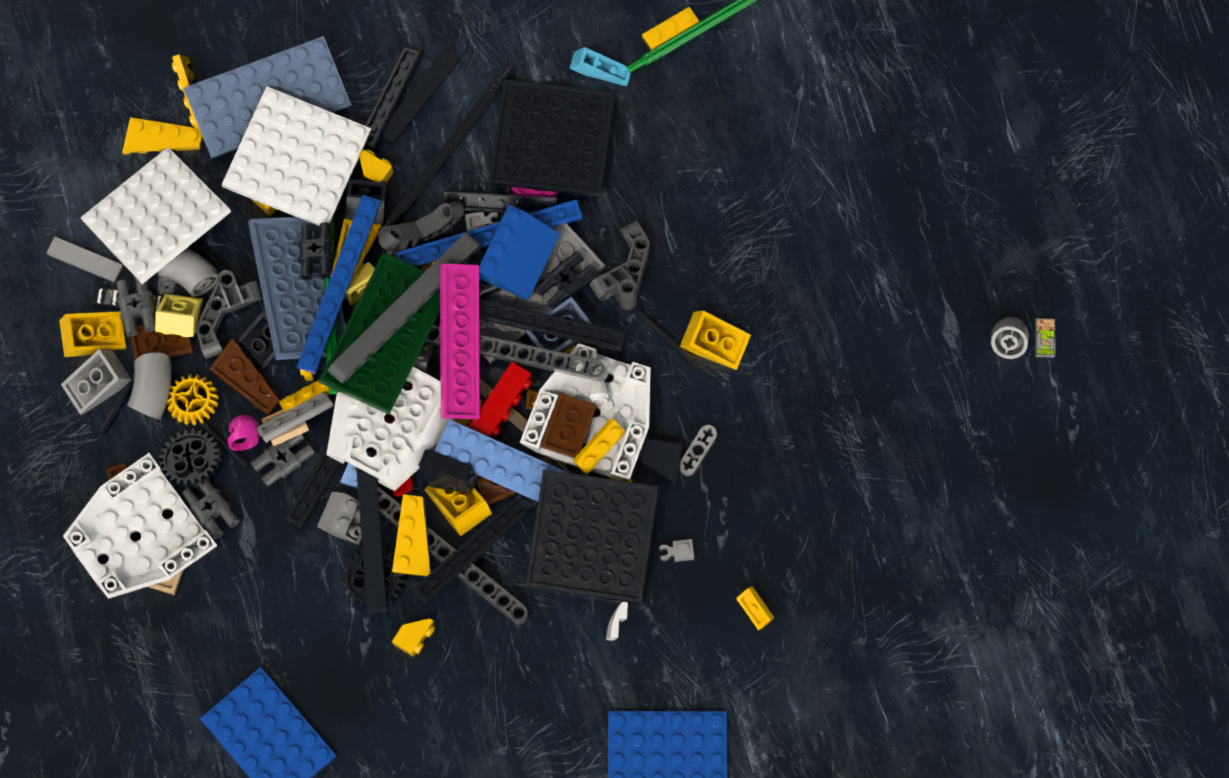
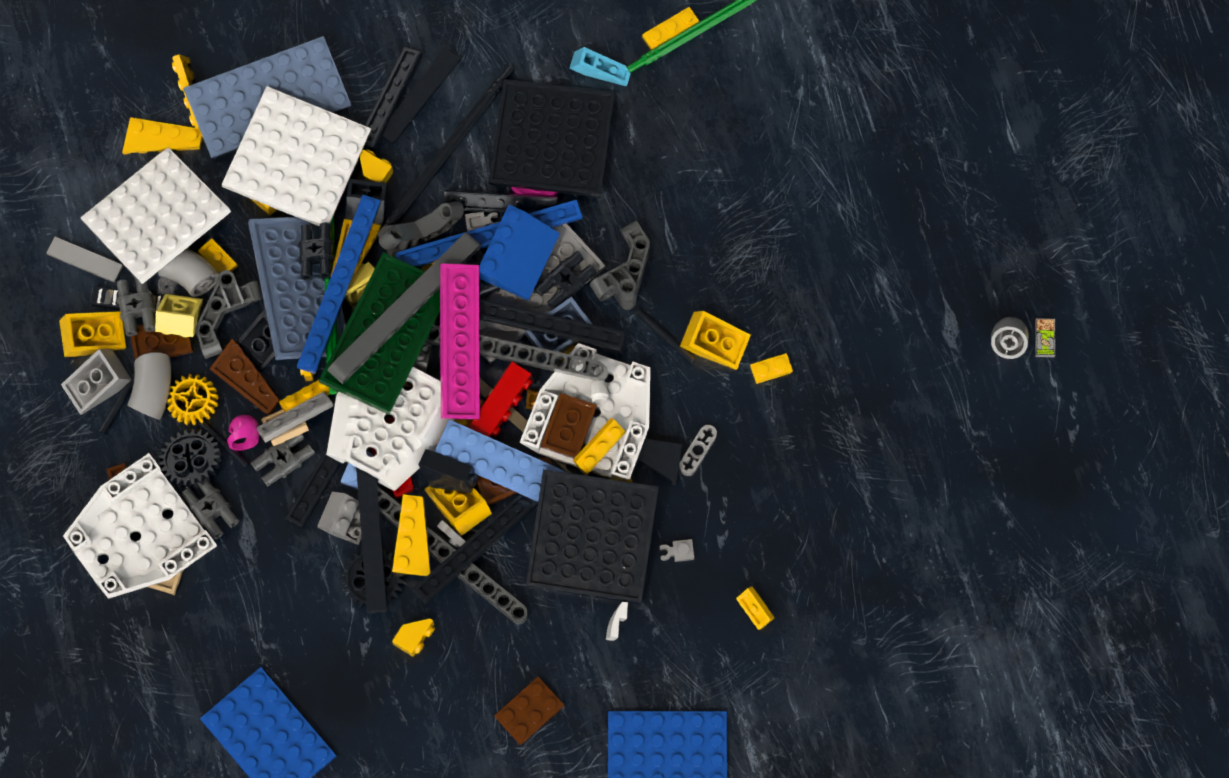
none -> yellow plate [198,238,238,274]
none -> light grey plate [438,520,466,549]
none -> reddish brown plate [494,677,564,746]
none -> yellow plate [750,353,793,384]

